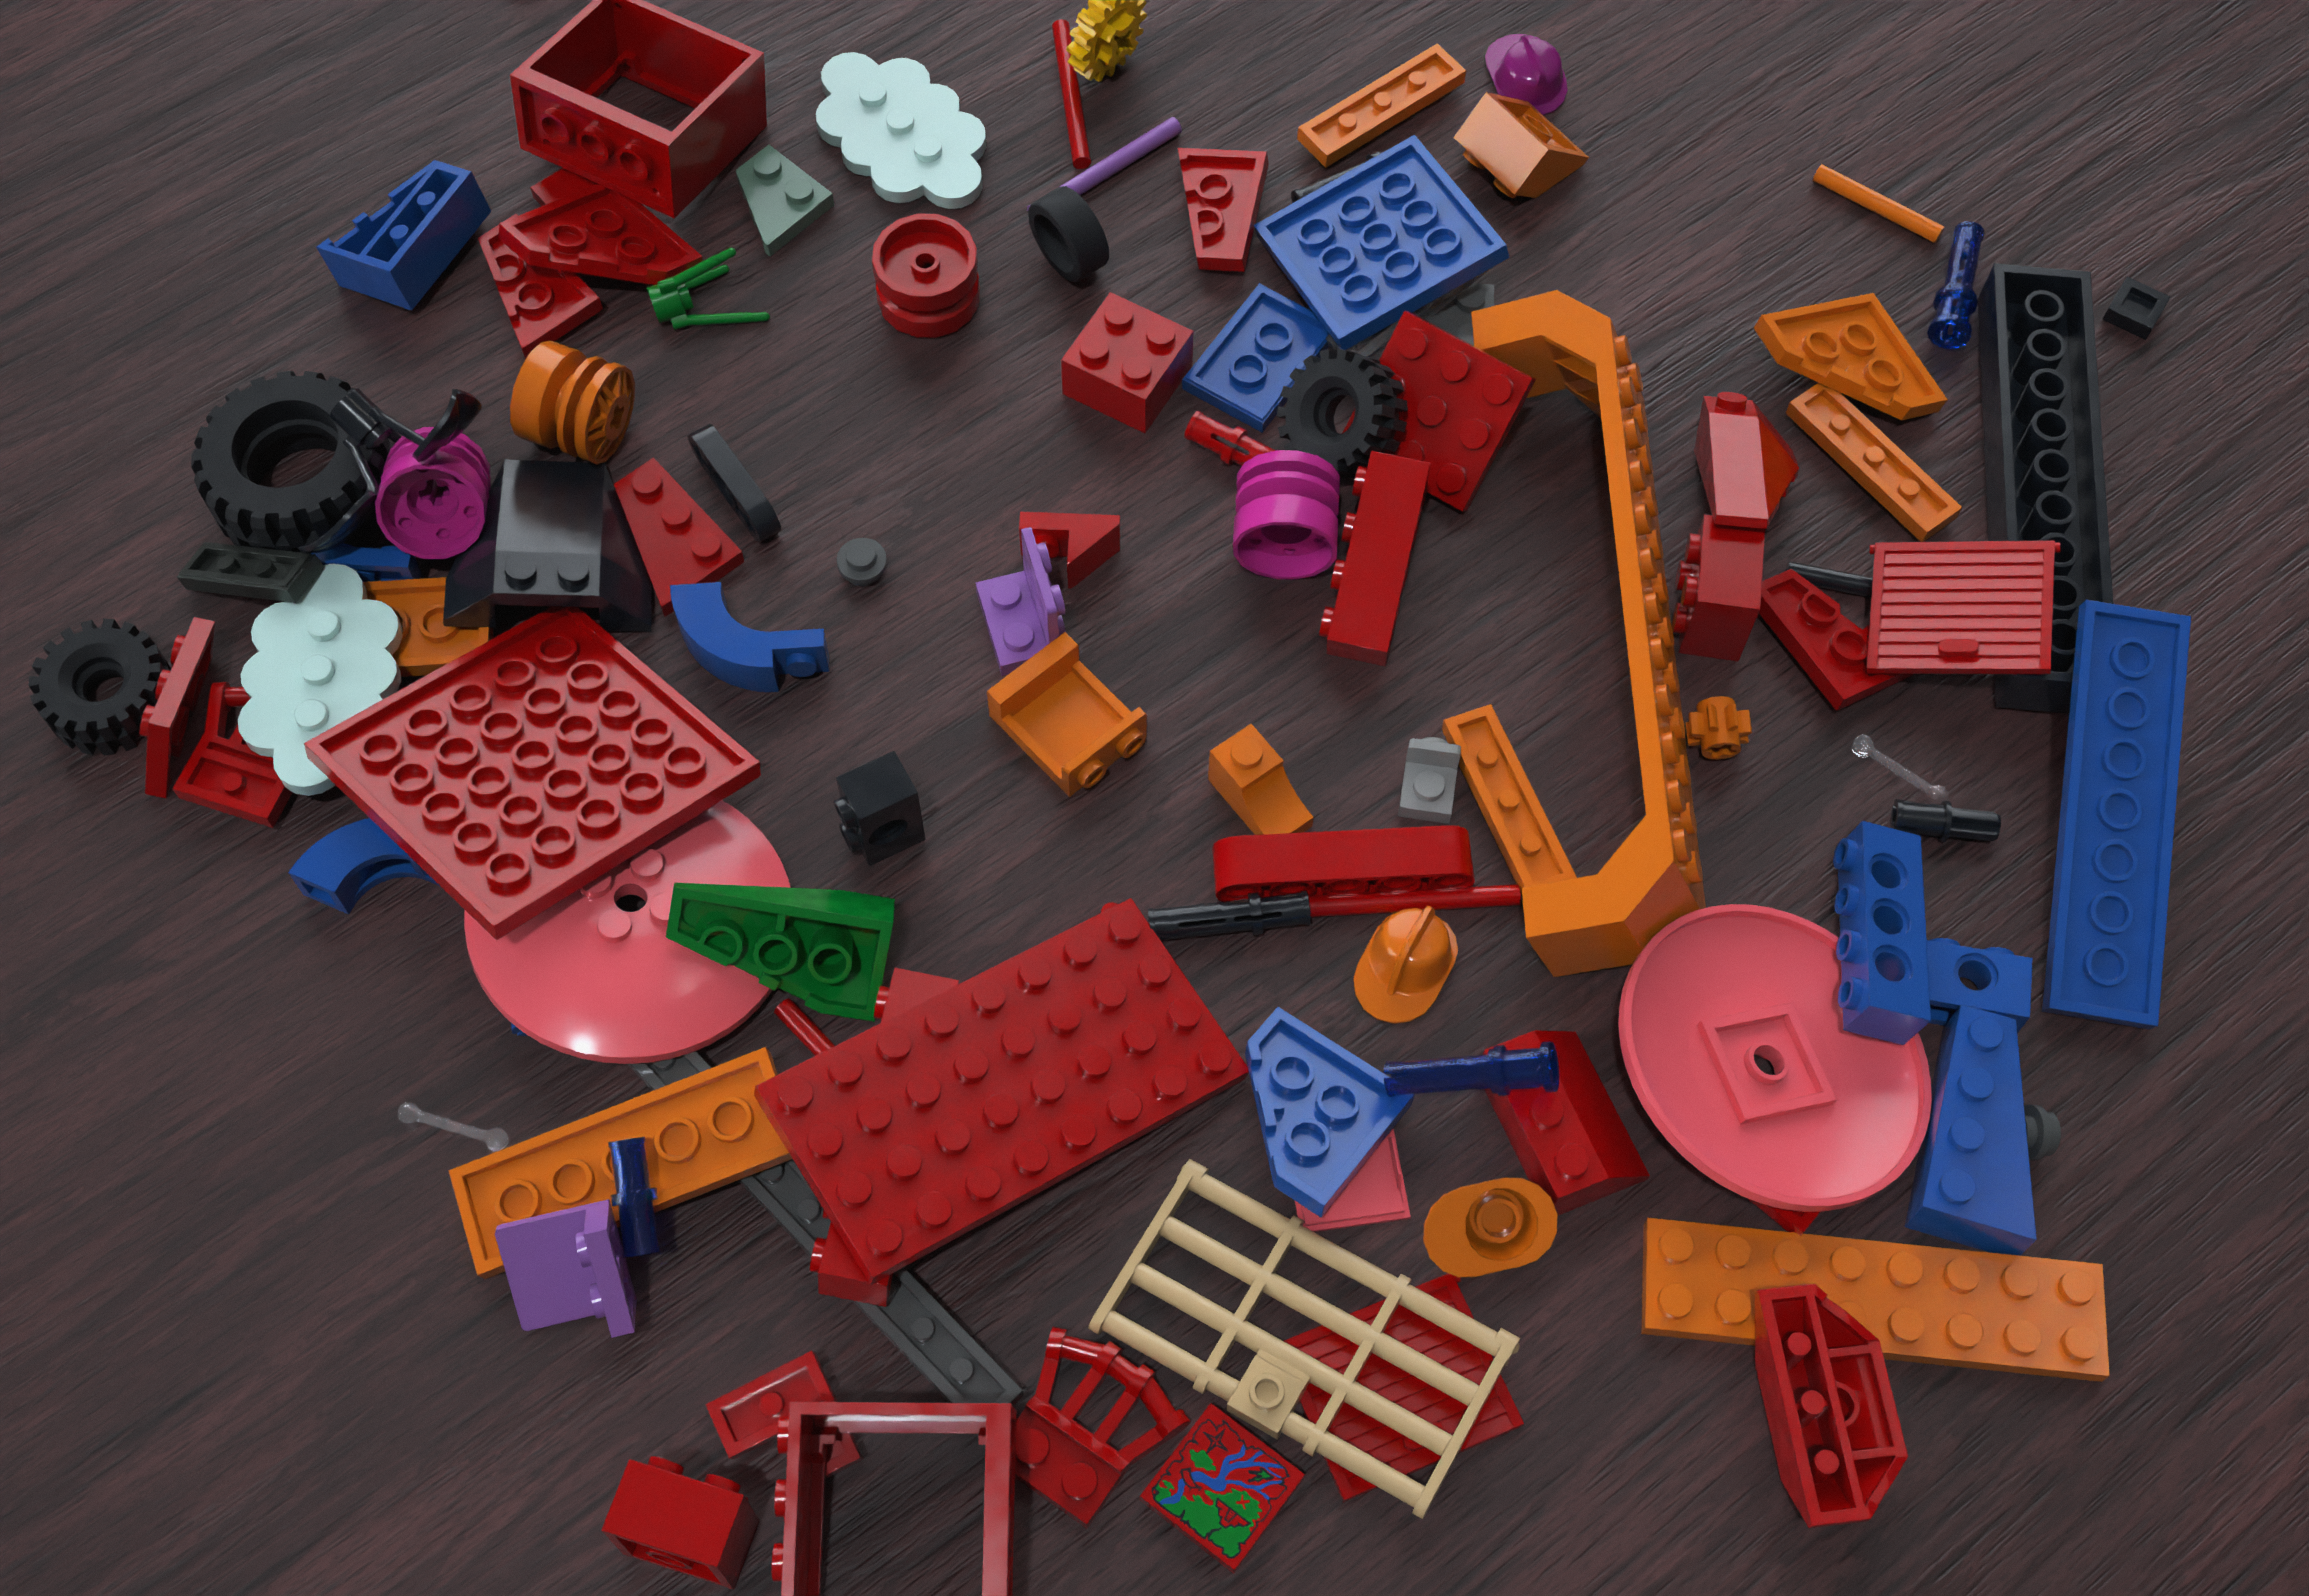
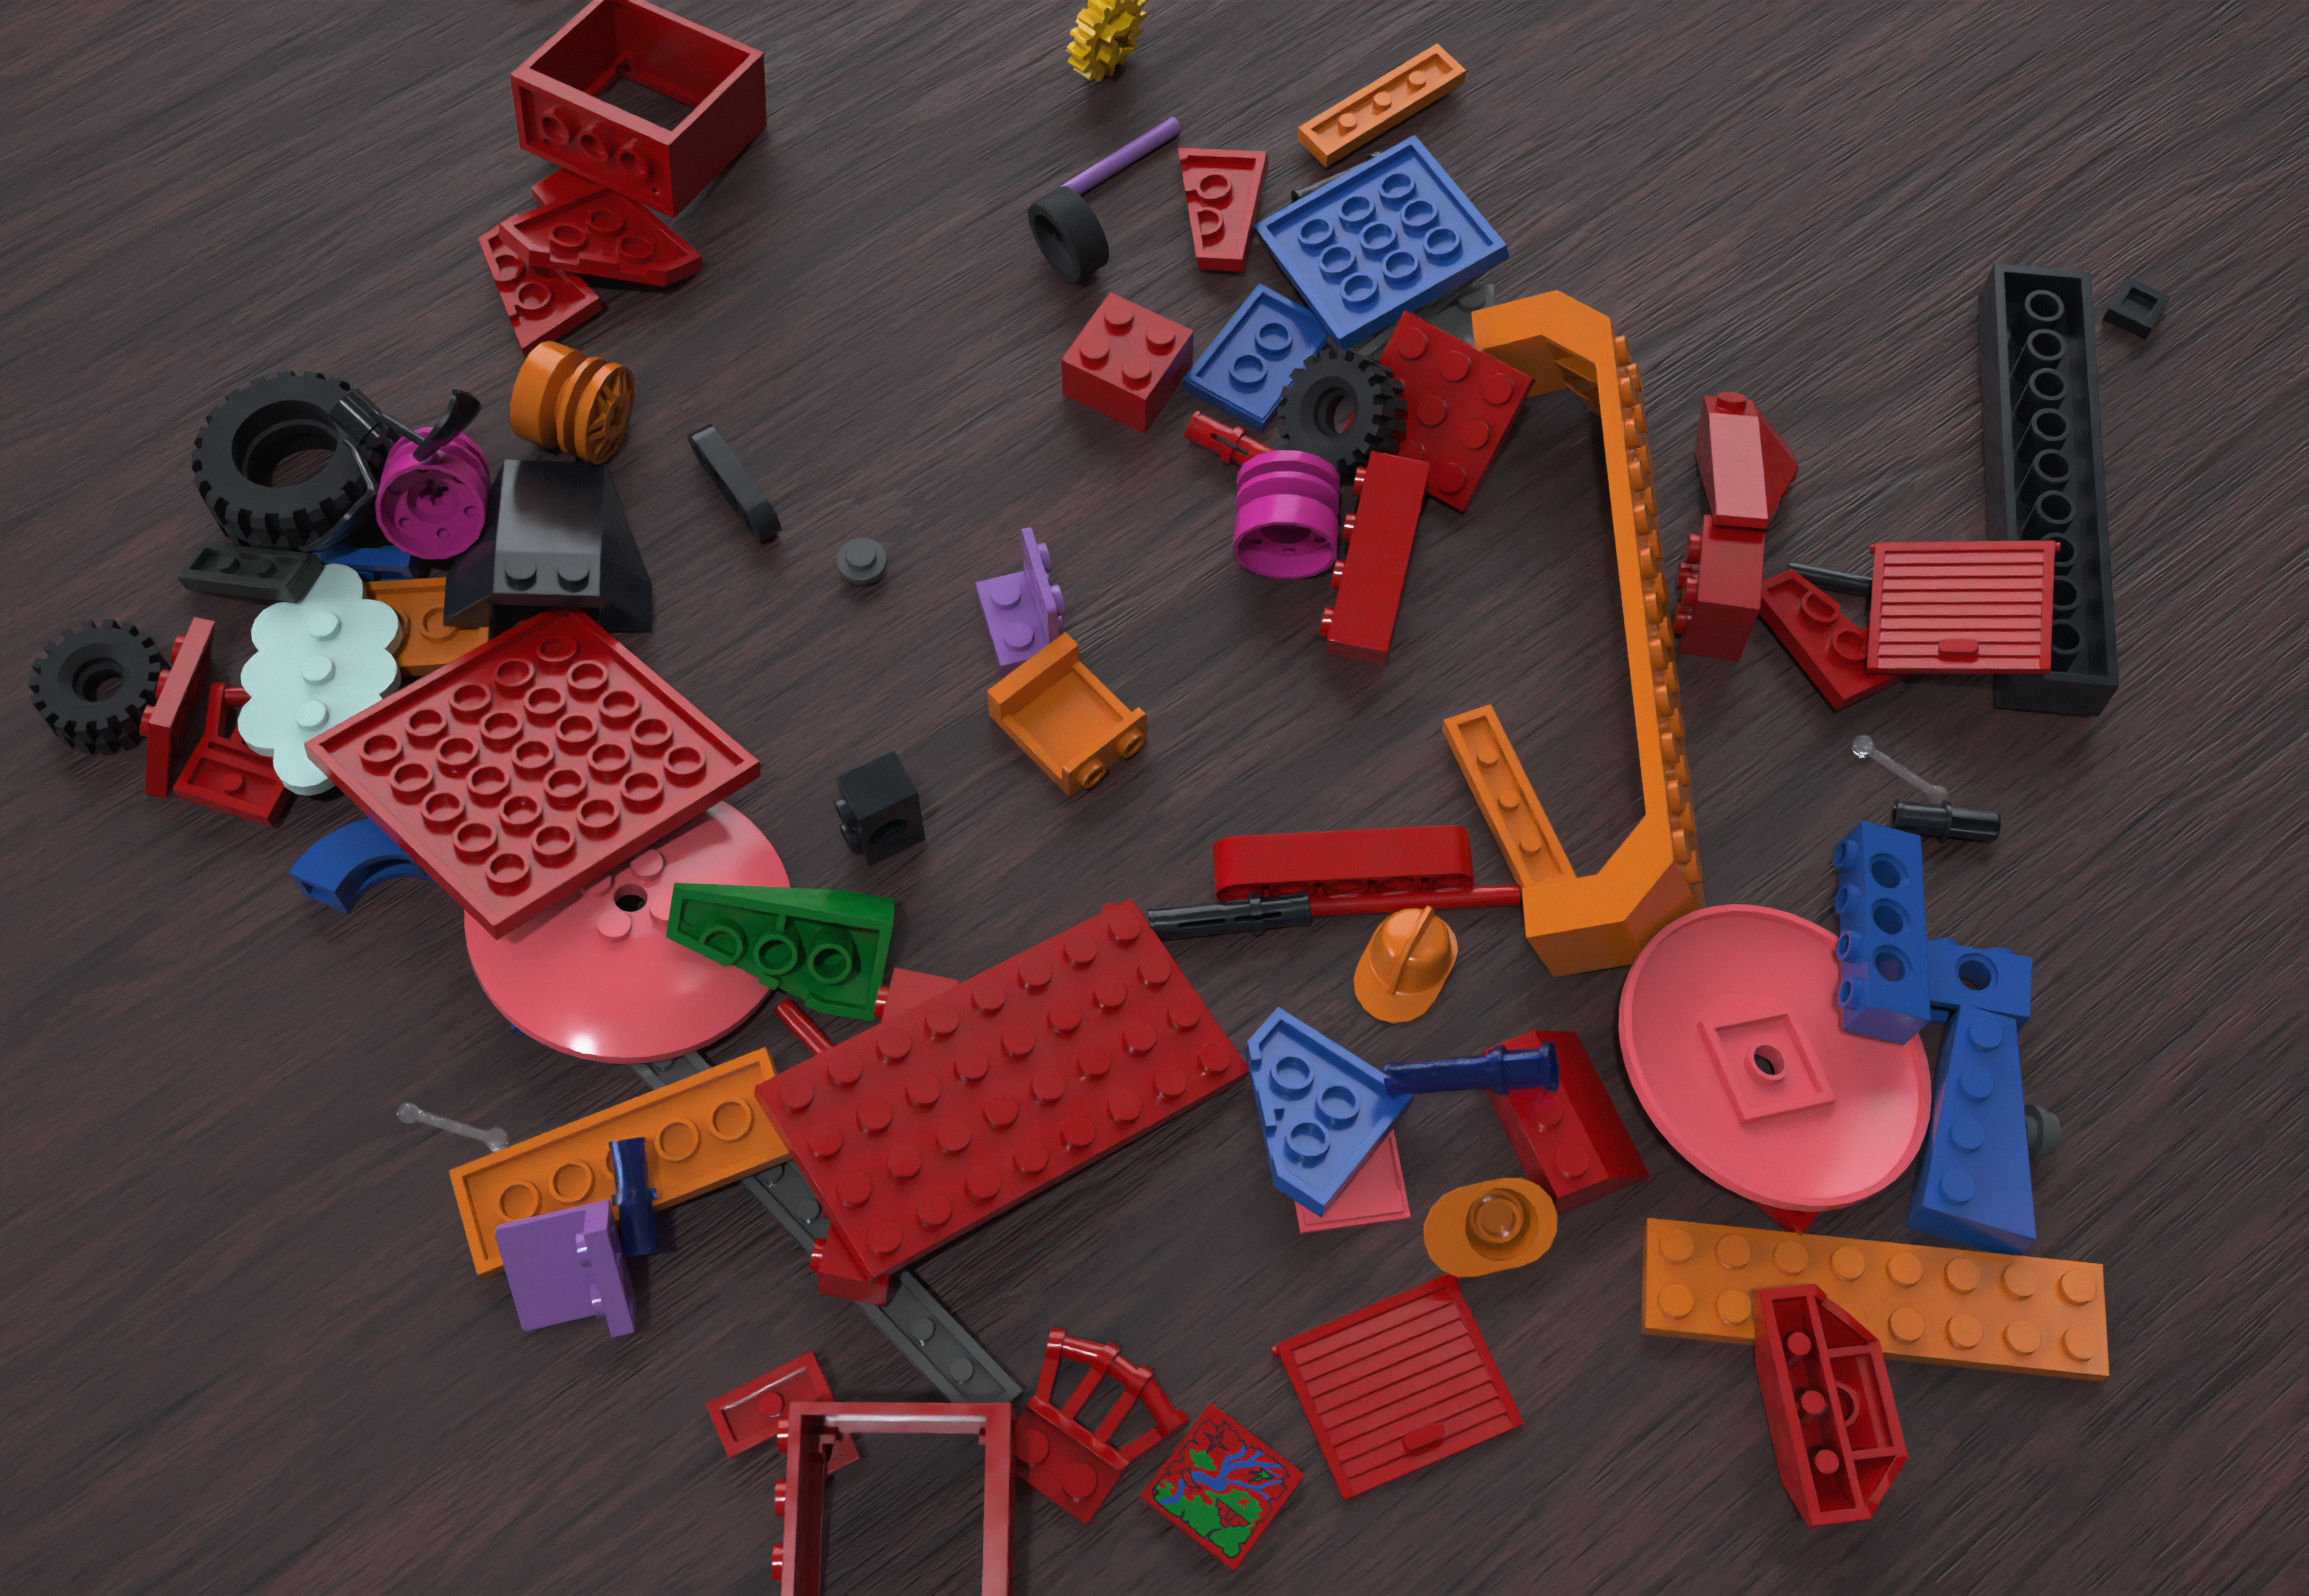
blue wedge [316,160,491,311] -> none
red brick [601,1456,760,1590] -> none
red wing [614,457,745,617] -> none
green plant [647,247,770,330] -> none
blue arch [670,582,829,692] -> none
sand green wing [735,144,834,257] -> none
light aqua plate [816,52,986,209] -> none
red wheel [872,213,980,338] -> none
red slope [1019,512,1120,589] -> none
red bar [1052,19,1091,169] -> none
tan door [1088,1159,1521,1519] -> none
orange arch [1208,724,1314,835] -> none
light grey bracket [1398,737,1461,824] -> none
orange slope [1453,92,1589,198] -> none
magenta piece [1485,34,1568,116] -> none
orange gear [1686,696,1752,759] -> none
orange plate [1754,293,1948,420] -> none
orange plate [1786,383,1962,542] -> none
orange bar [1813,164,1945,243] -> none
clear blue pin [1927,221,1984,349] -> none
blue plate [2042,600,2191,1029] -> none

